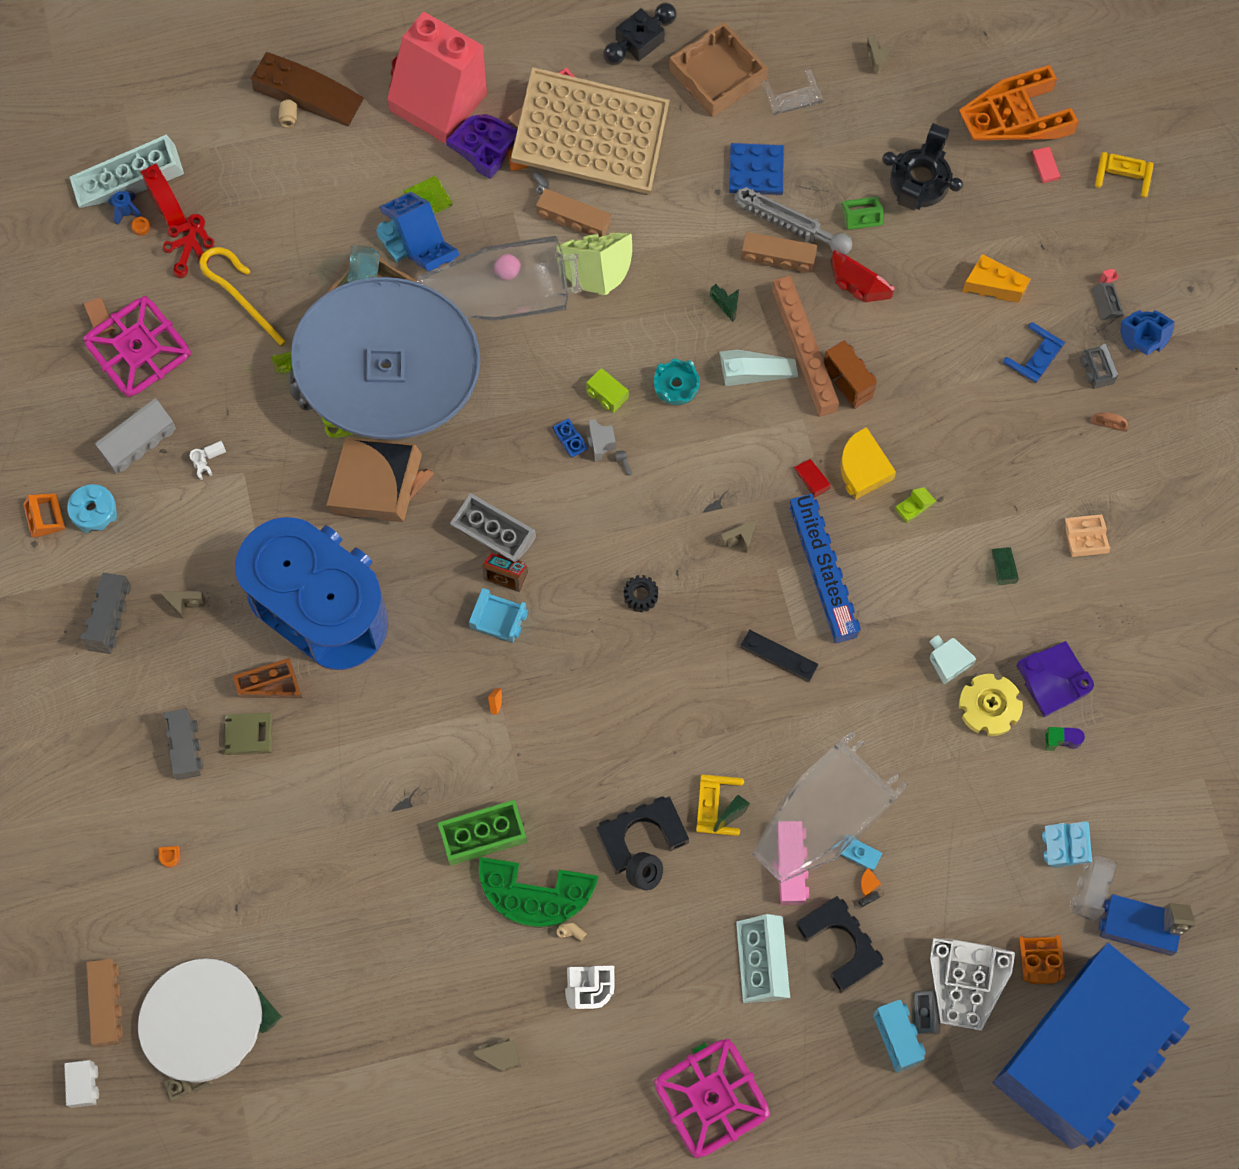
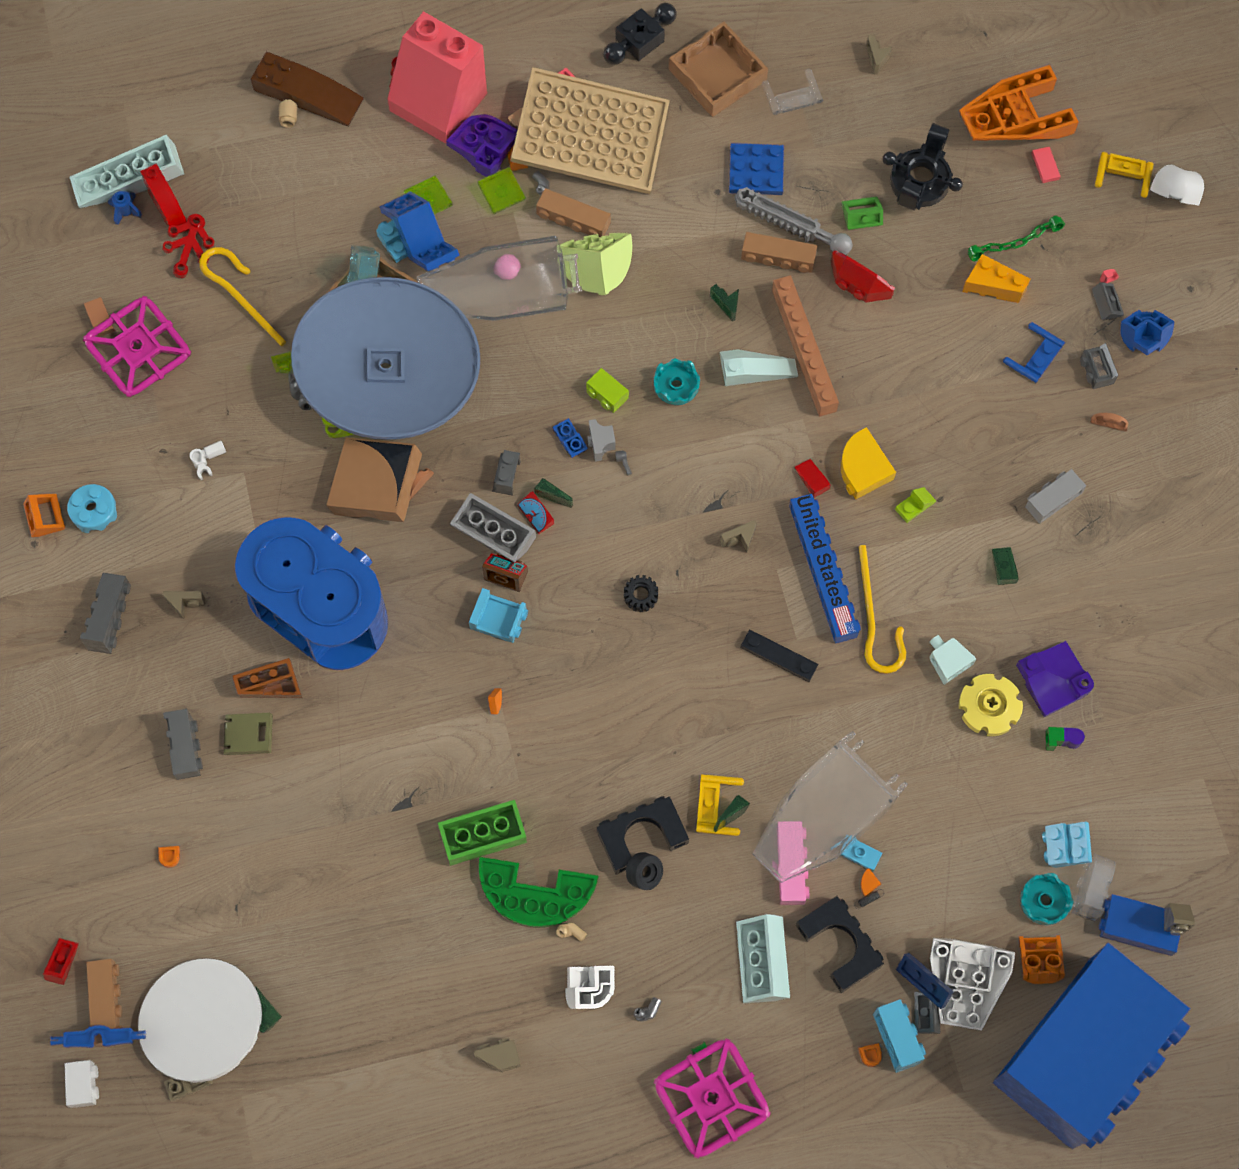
light grey slope [95,398,176,474] -> none
orange tile [131,217,151,236] -> none
dark orange piece [824,340,877,409] -> none
light nougat slope [1065,514,1110,557] -> none
none -> red slope [43,938,79,985]
none -> blue piece [50,1025,146,1048]
none -> clear neon green plate [477,167,526,214]
none -> dark grey window [492,450,521,496]
none -> slope [517,491,554,534]
none -> clear green slope [534,478,573,508]
none -> flat silver arm [634,997,662,1022]
none -> orange tile [858,1043,882,1067]
none -> yellow piece [859,545,906,674]
none -> dark blue plate [896,953,954,1009]
none -> green piece [968,215,1065,262]
none -> teal plate [1020,873,1073,926]
none -> light grey brick [1025,469,1086,524]
none -> white brick [1150,165,1204,205]

